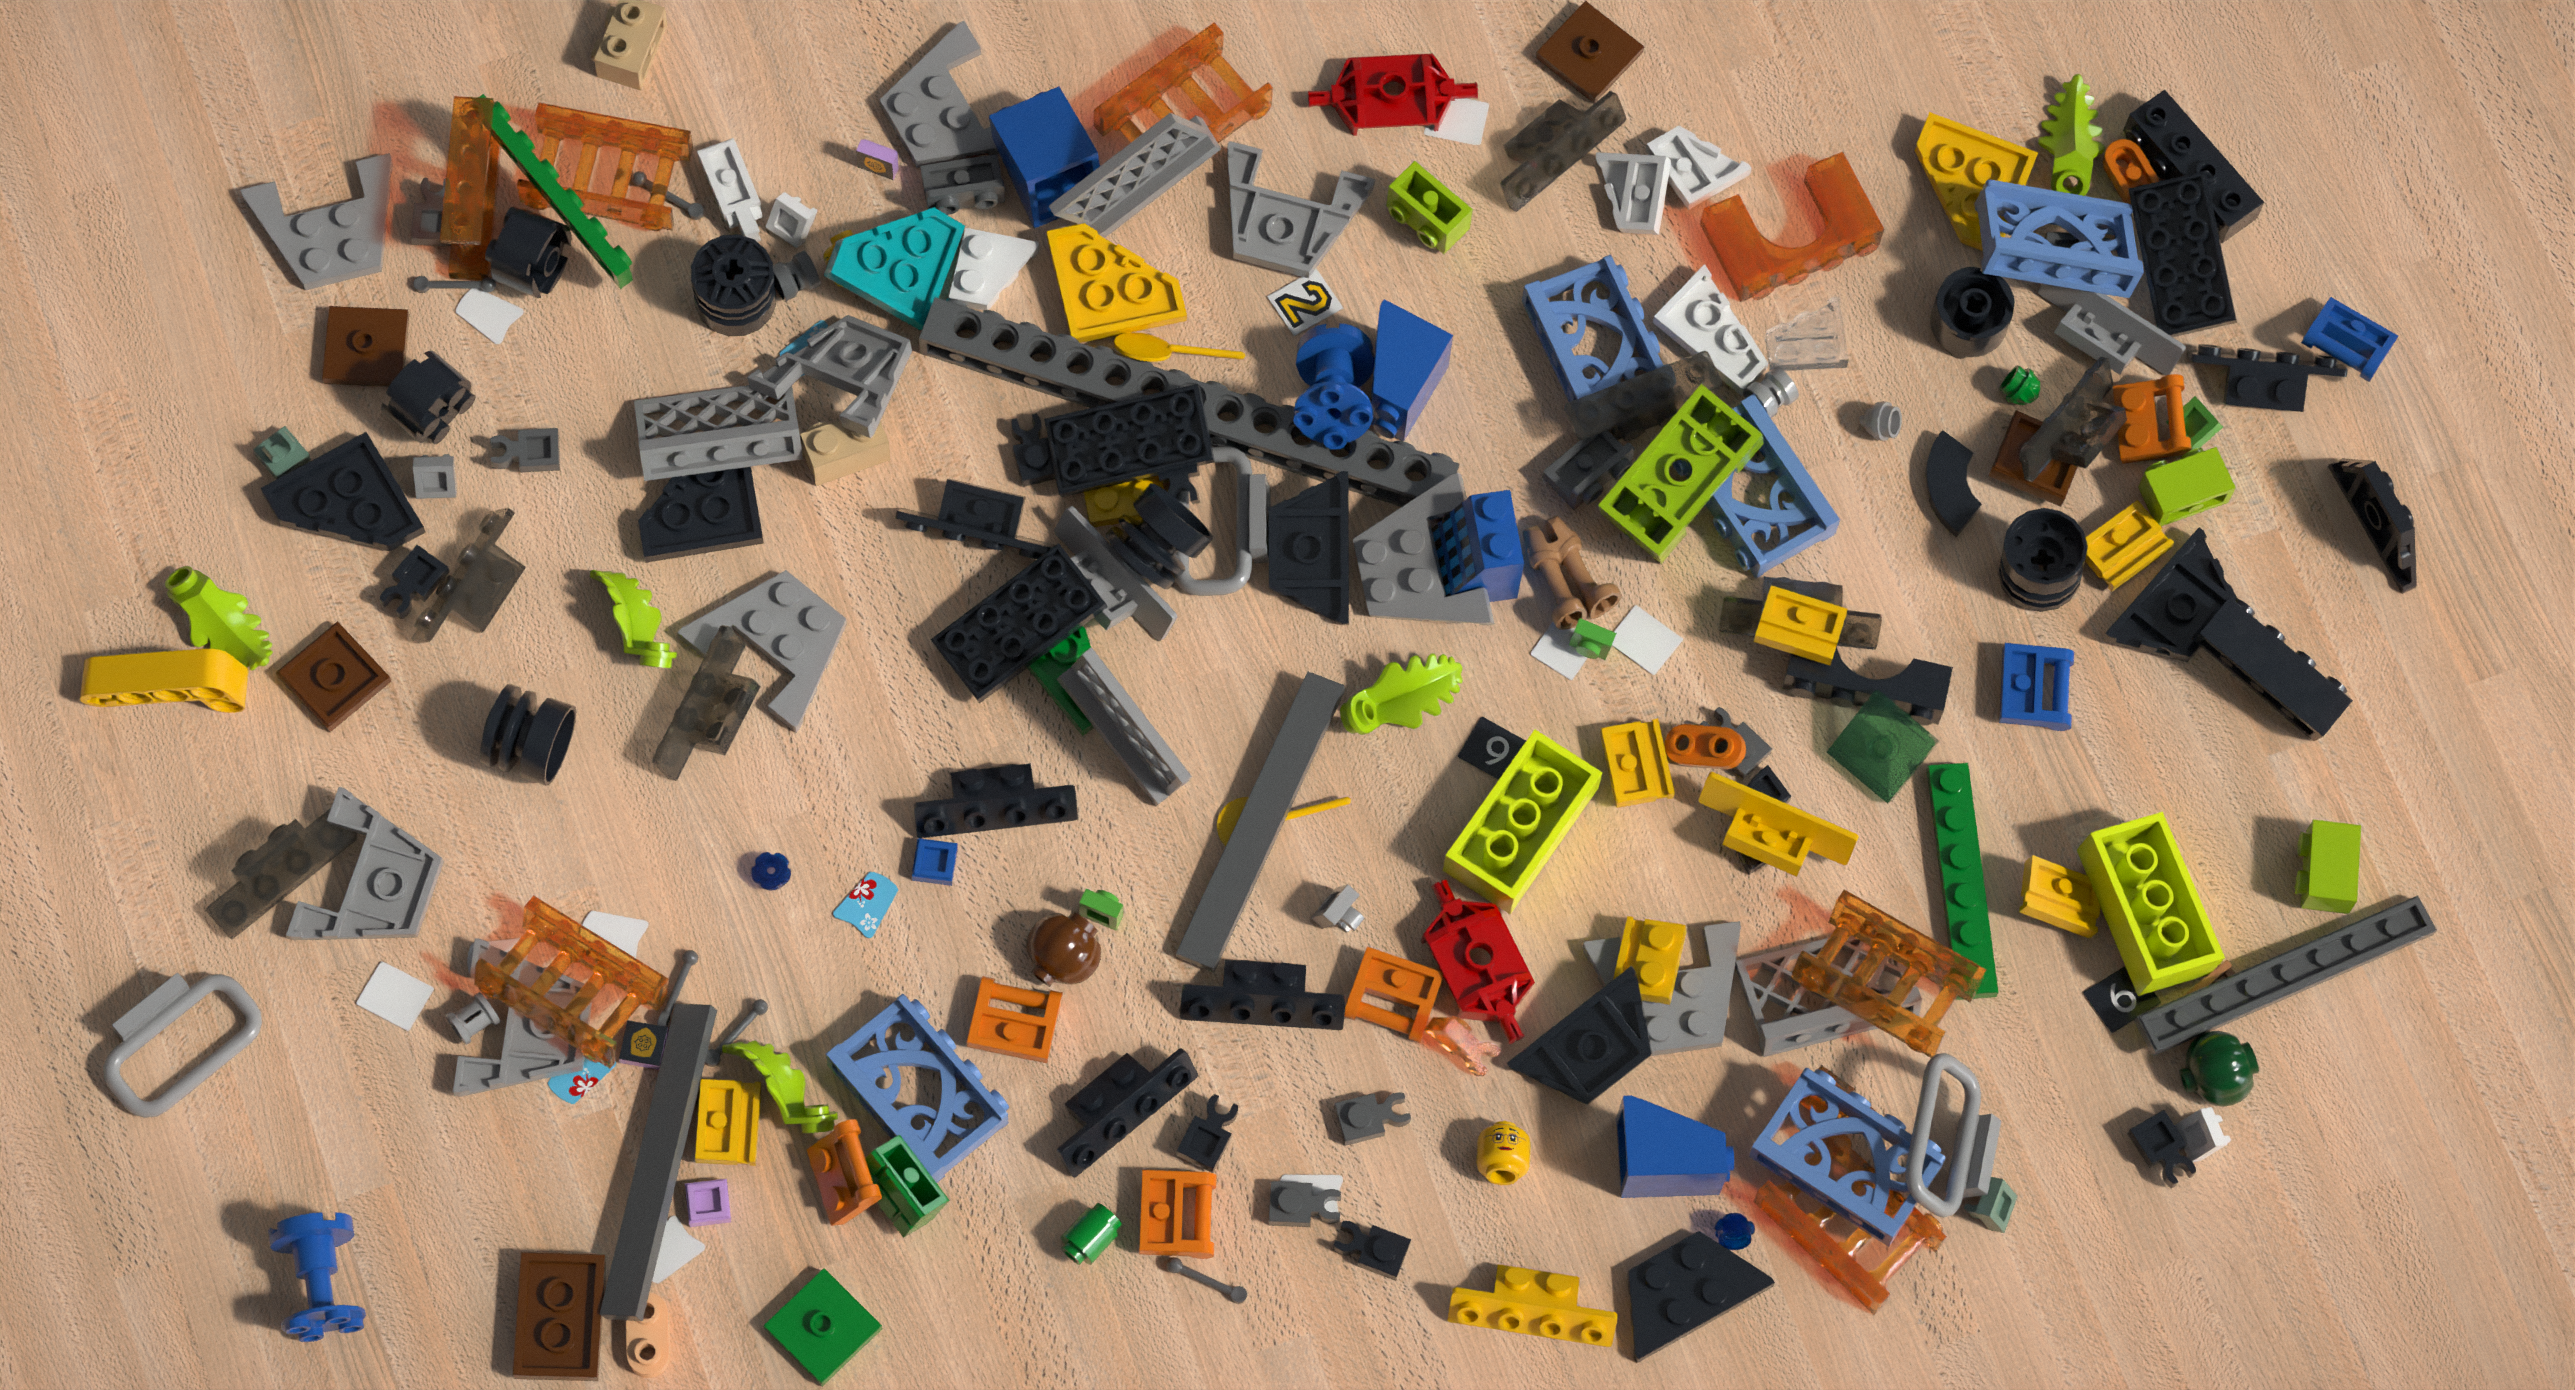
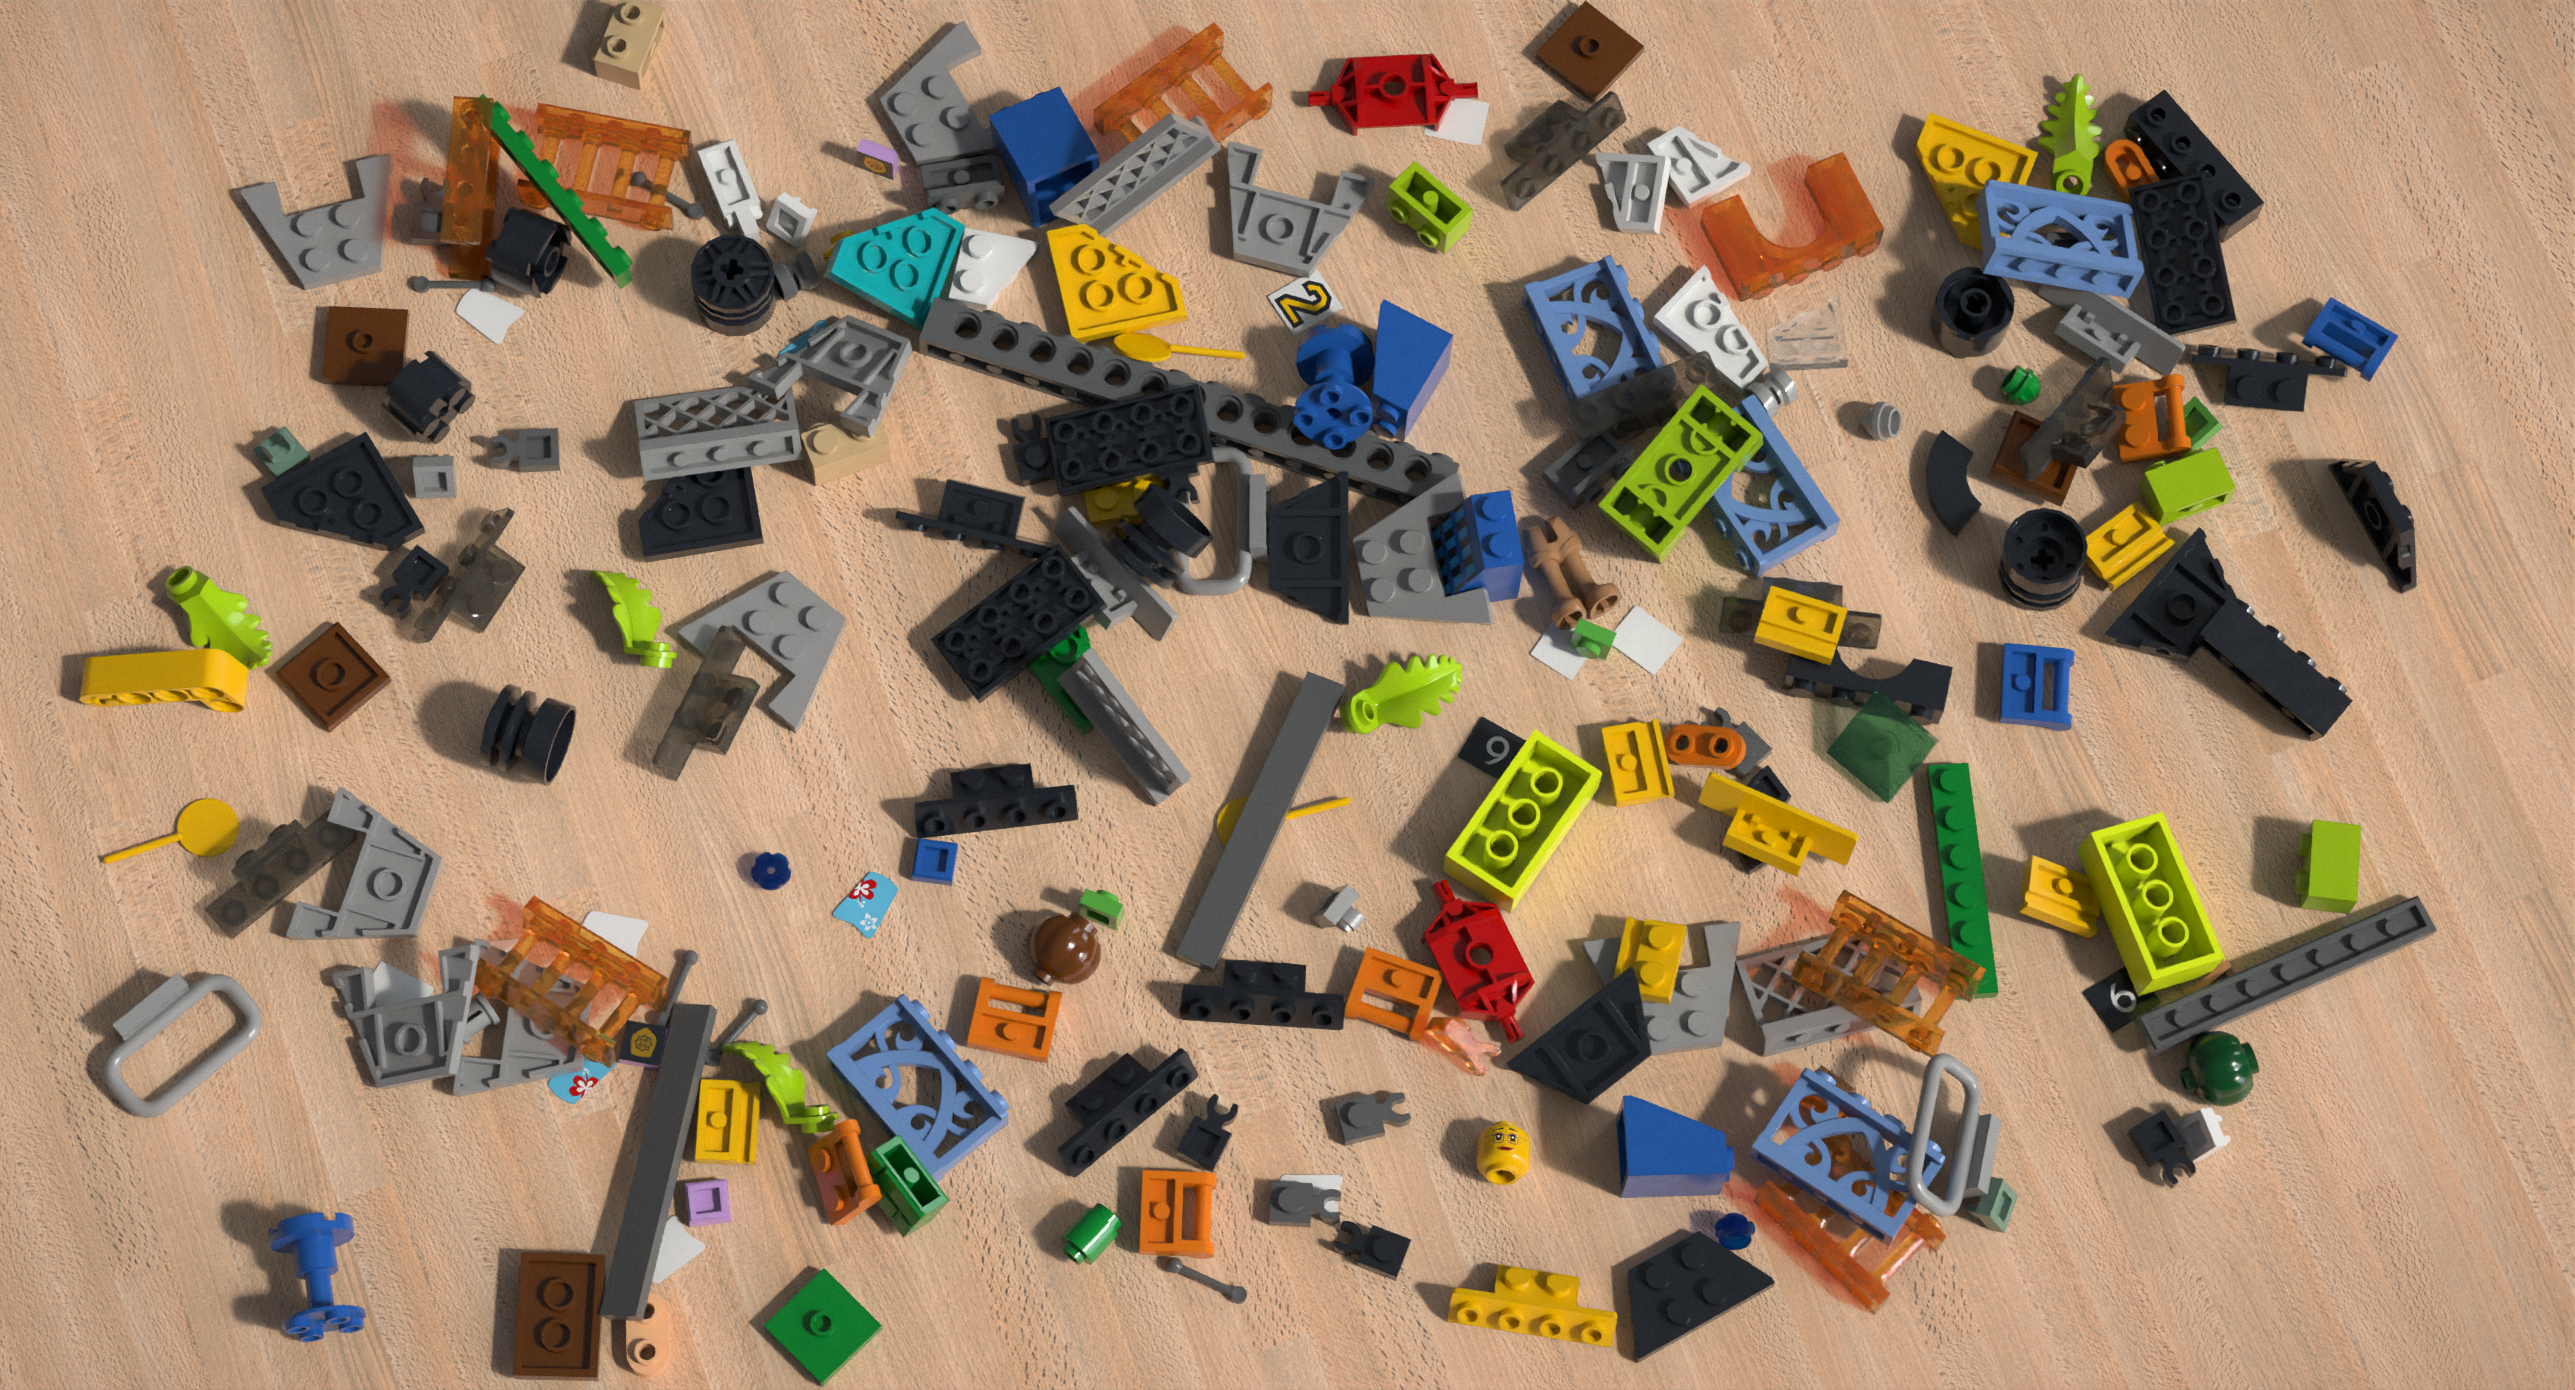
none -> yellow piece [103,798,239,864]
none -> light grey wing [332,944,479,1089]

